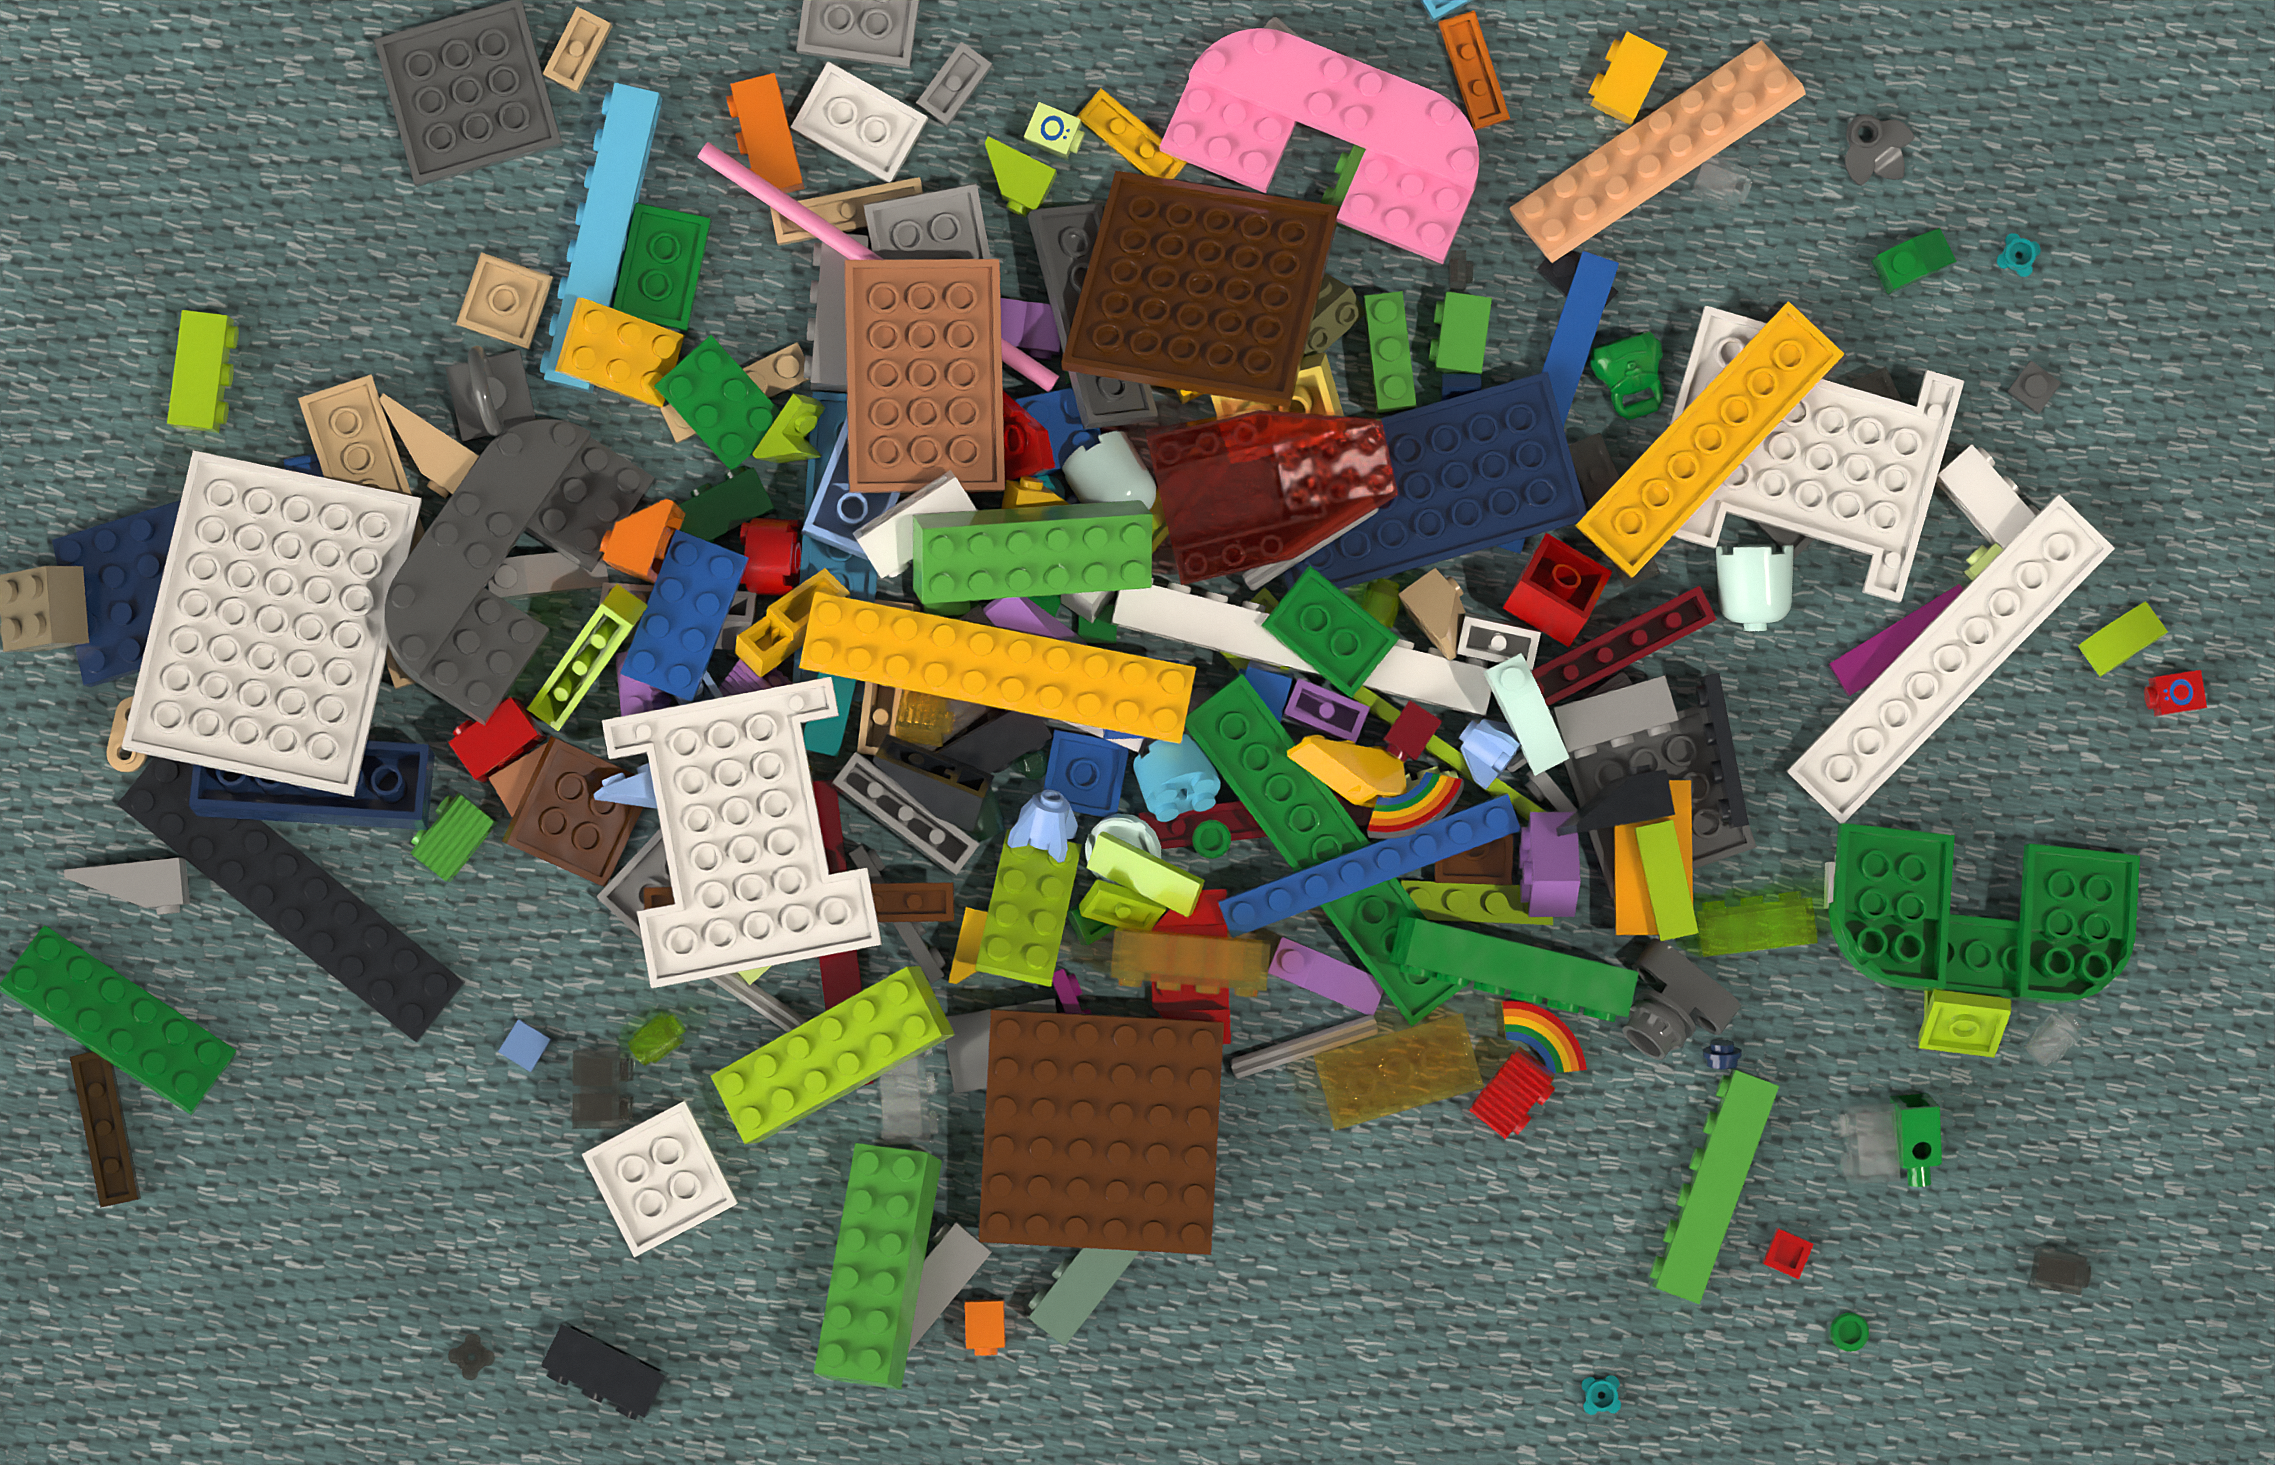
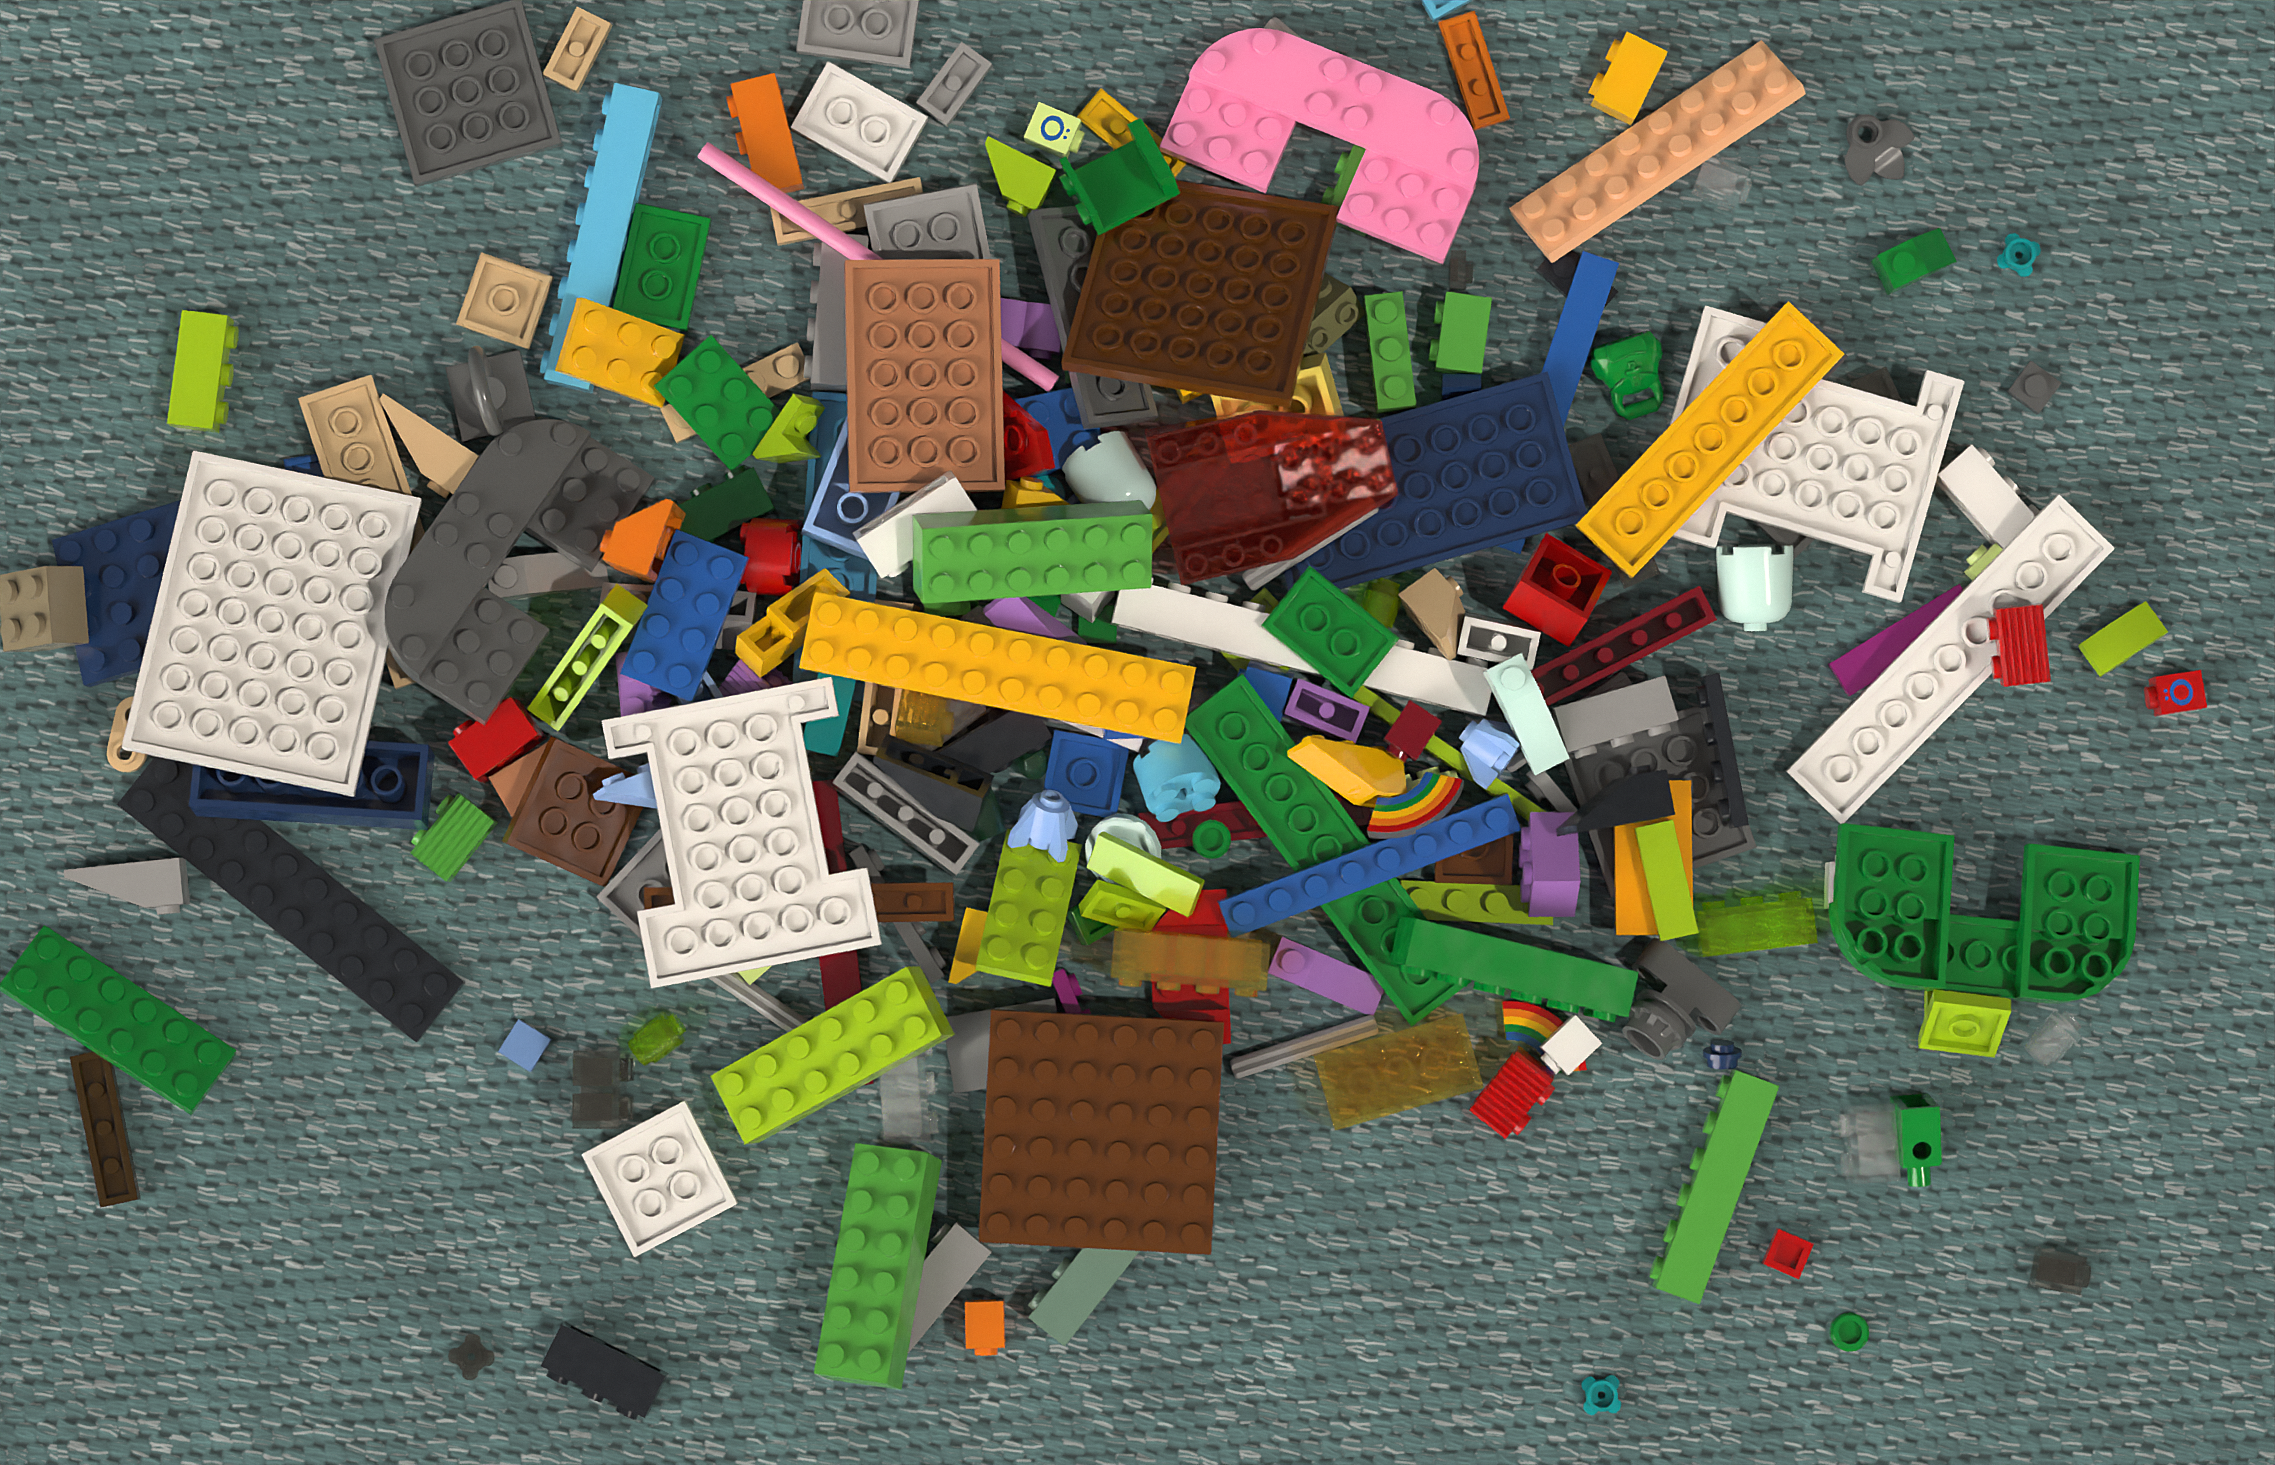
none -> green panel [1059,118,1180,236]
none -> white brick [1539,1015,1602,1075]
none -> red brick [1987,603,2051,687]

